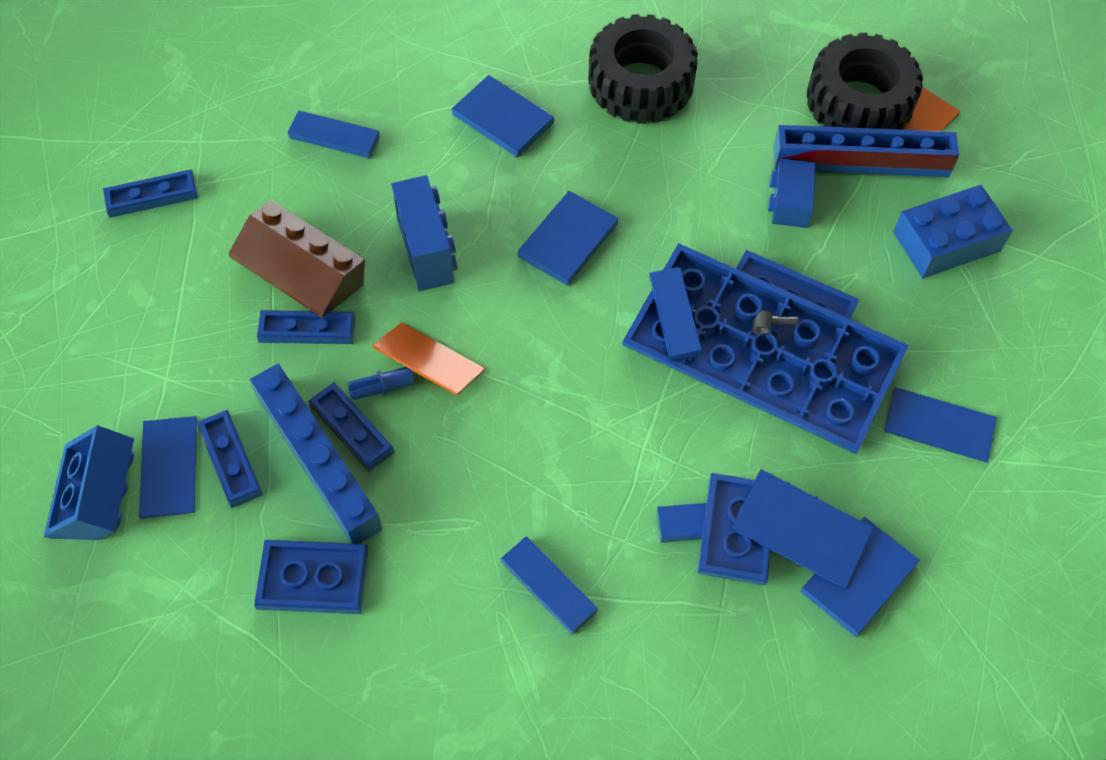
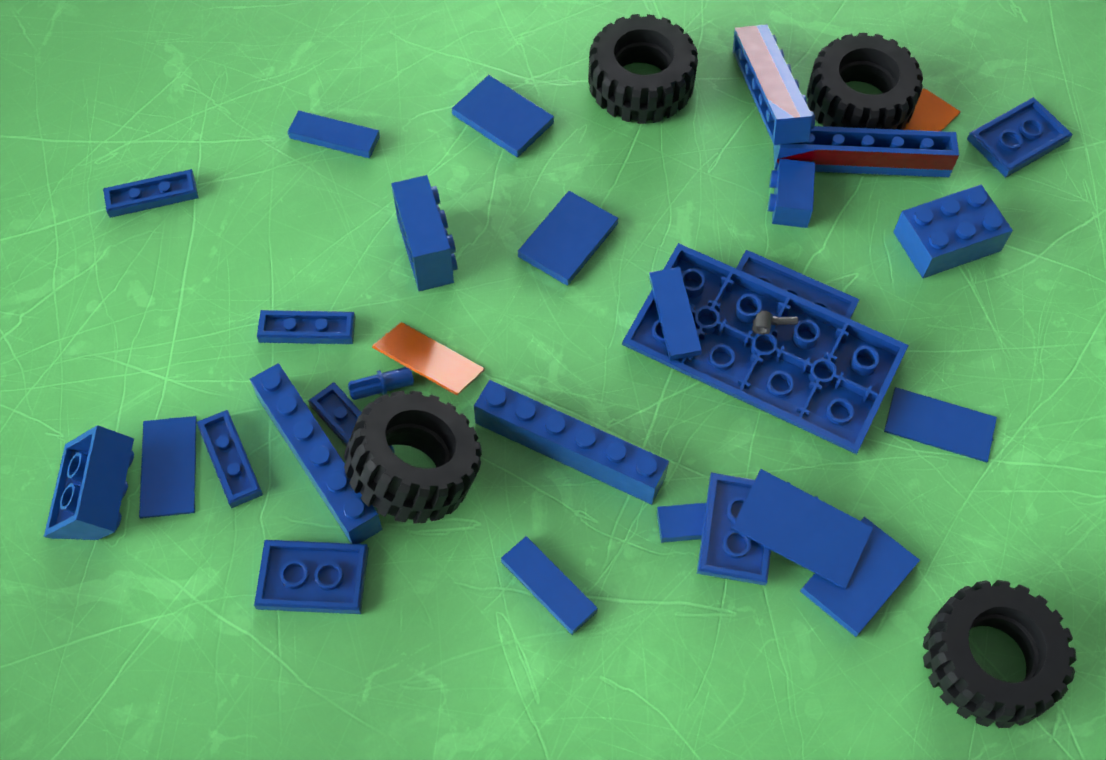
reddish brown slope [229,200,365,318] -> none
none -> black tyre [344,391,482,523]
none -> blue brick [474,380,669,505]
none -> blue brick [733,24,815,145]
none -> black tyre [923,580,1076,728]
none -> blue tile [967,97,1073,178]

